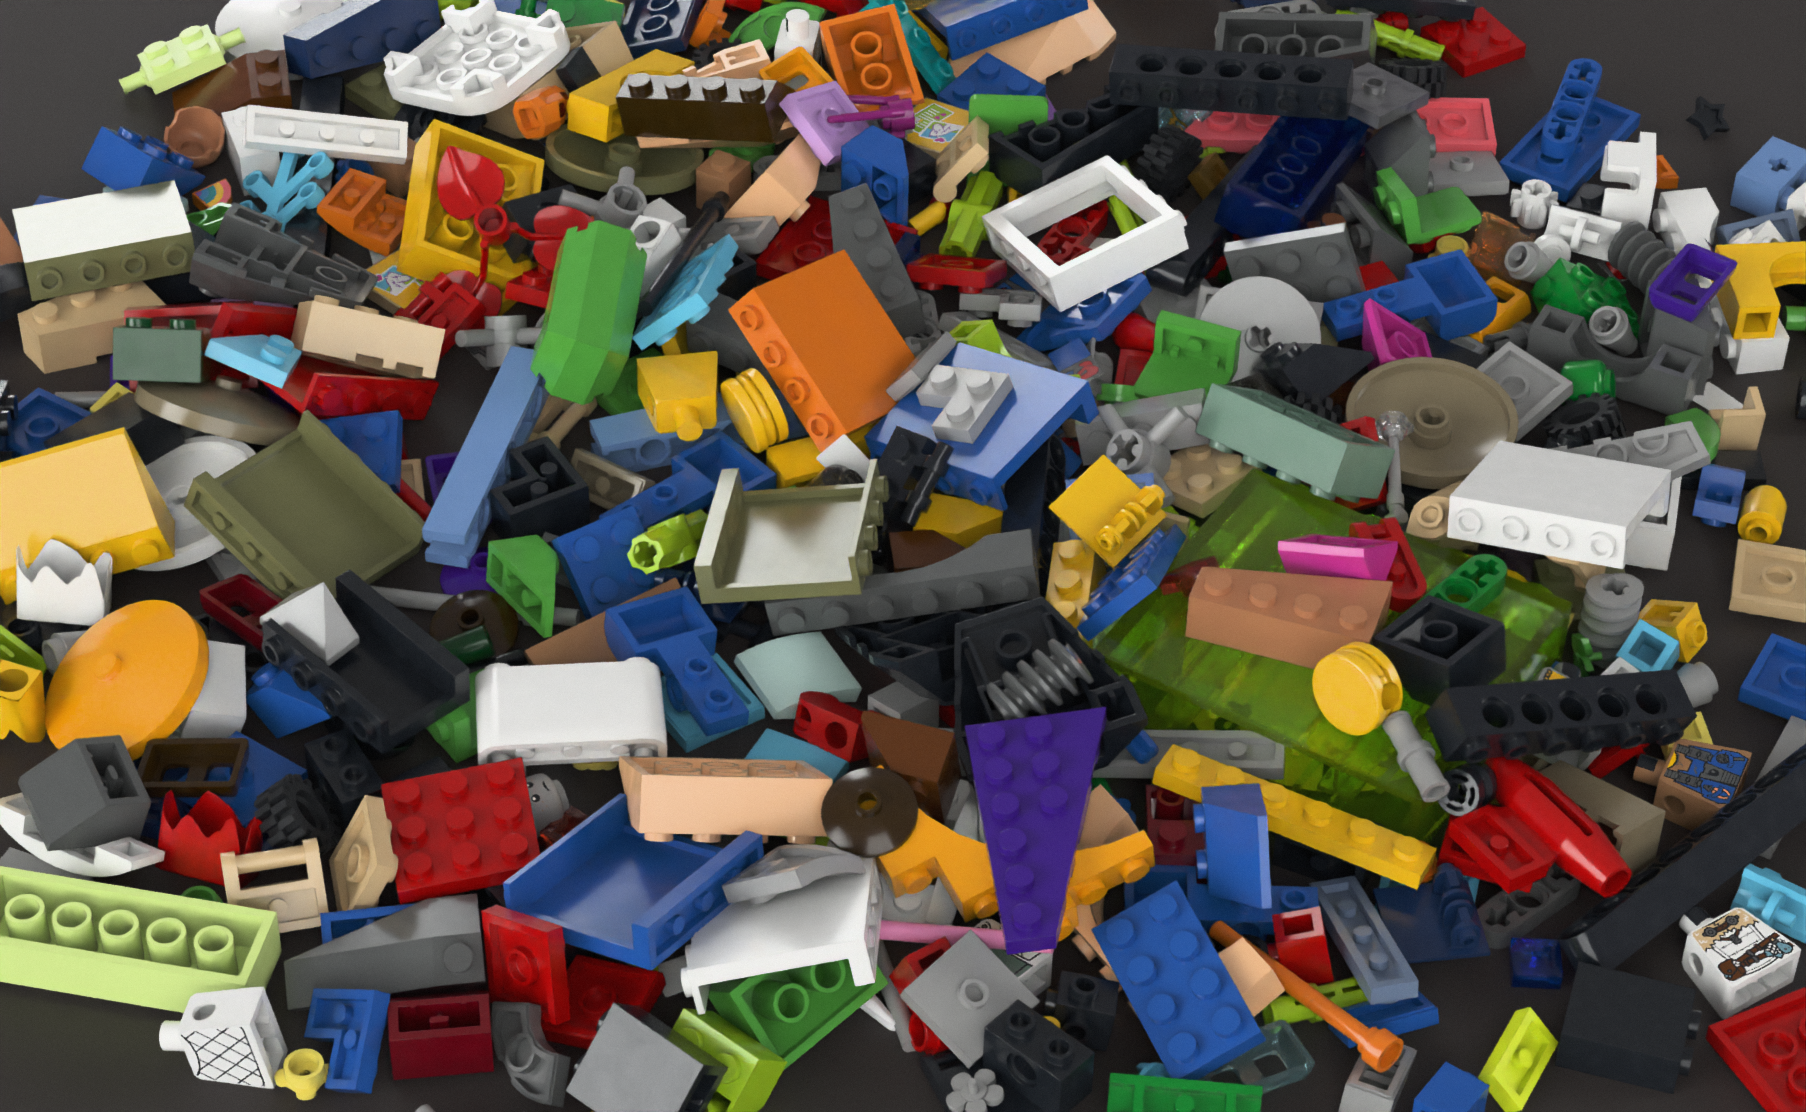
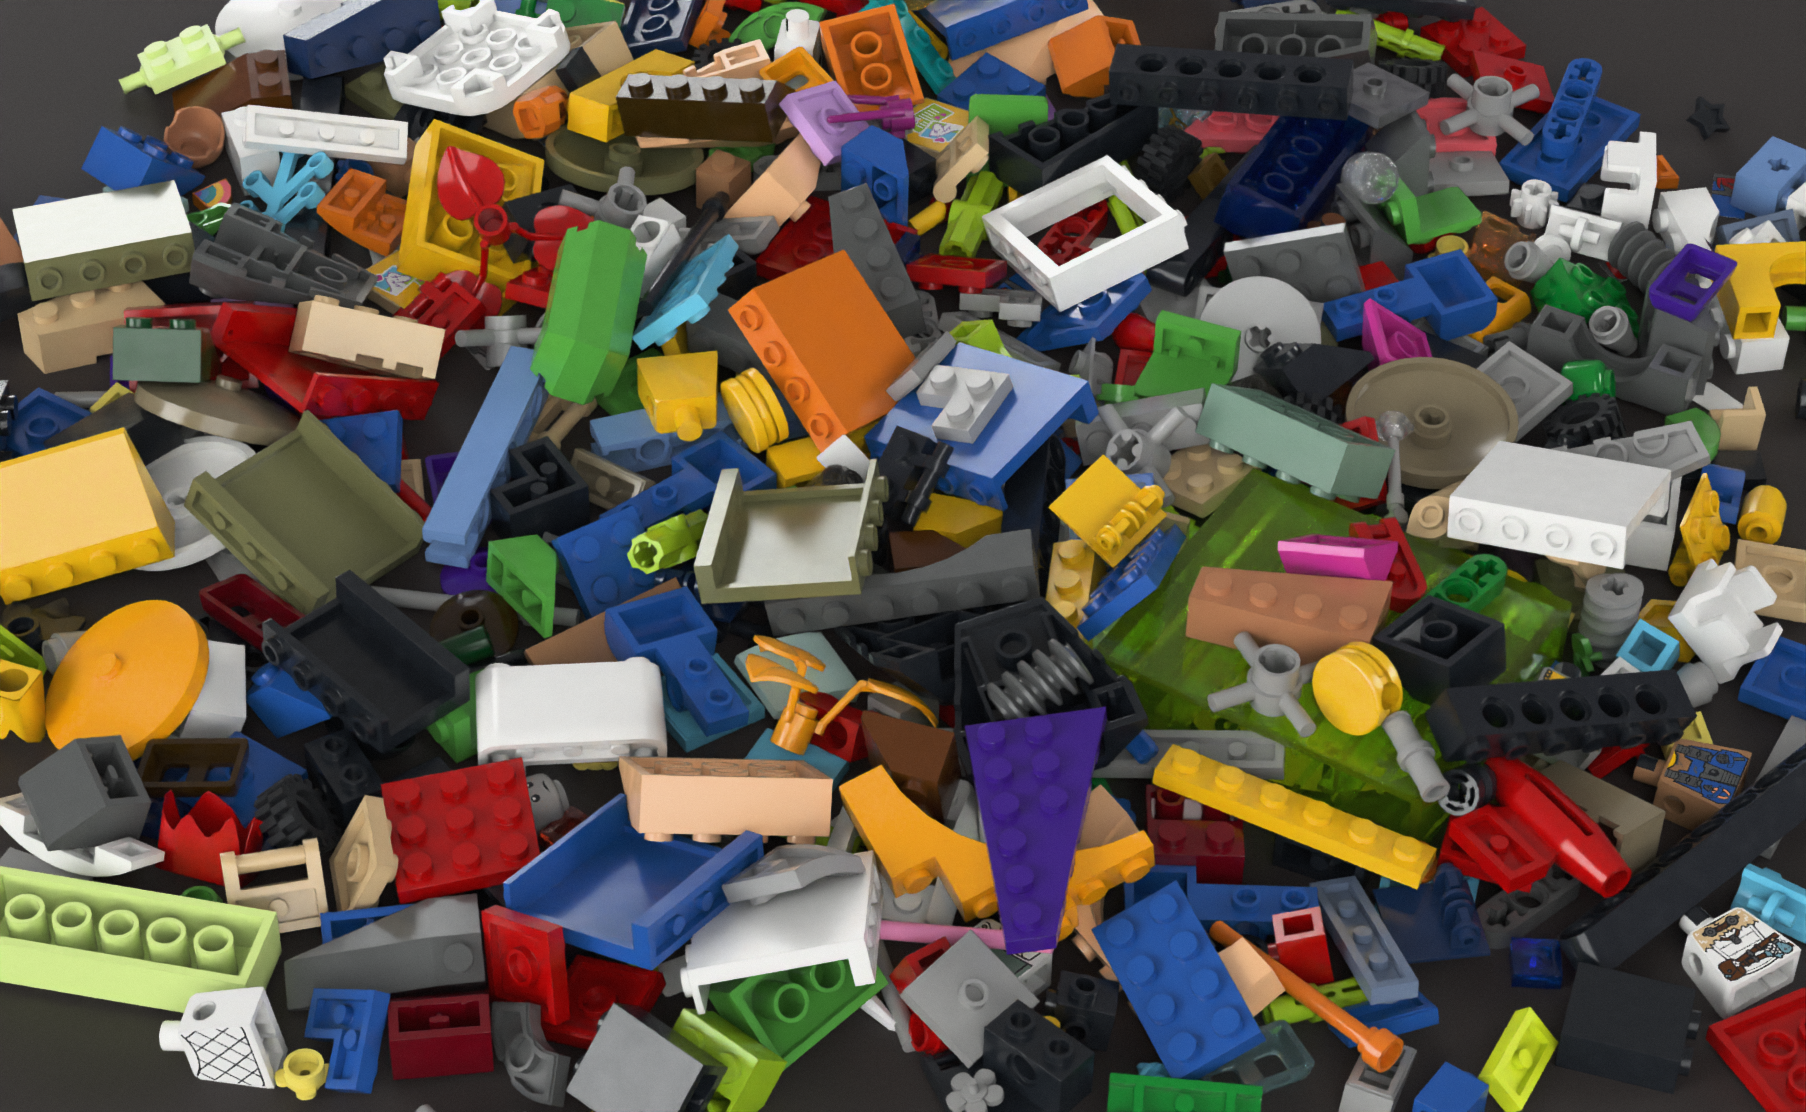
white piece [16,539,113,626] -> none
medium azure wing [204,334,303,389] -> none
light grey slope [260,582,359,666] -> none
dark brown dish [821,767,918,858] -> none
sticker [1048,338,1103,381] -> none
clear red plate [1159,555,1220,598] -> none
blue slope [1193,783,1272,909] -> none
none -> light orange plant [745,635,938,756]
none -> orange slope [1047,15,1141,98]
none -> light grey bar [1207,631,1320,737]
none -> clear head [1341,151,1399,205]
none -> light grey bar [1440,73,1540,146]
none -> red plate [1468,49,1554,114]
none -> yellow hinge [1668,473,1730,586]
none -> white panel [1668,559,1783,684]
none -> sticker [1712,173,1745,219]

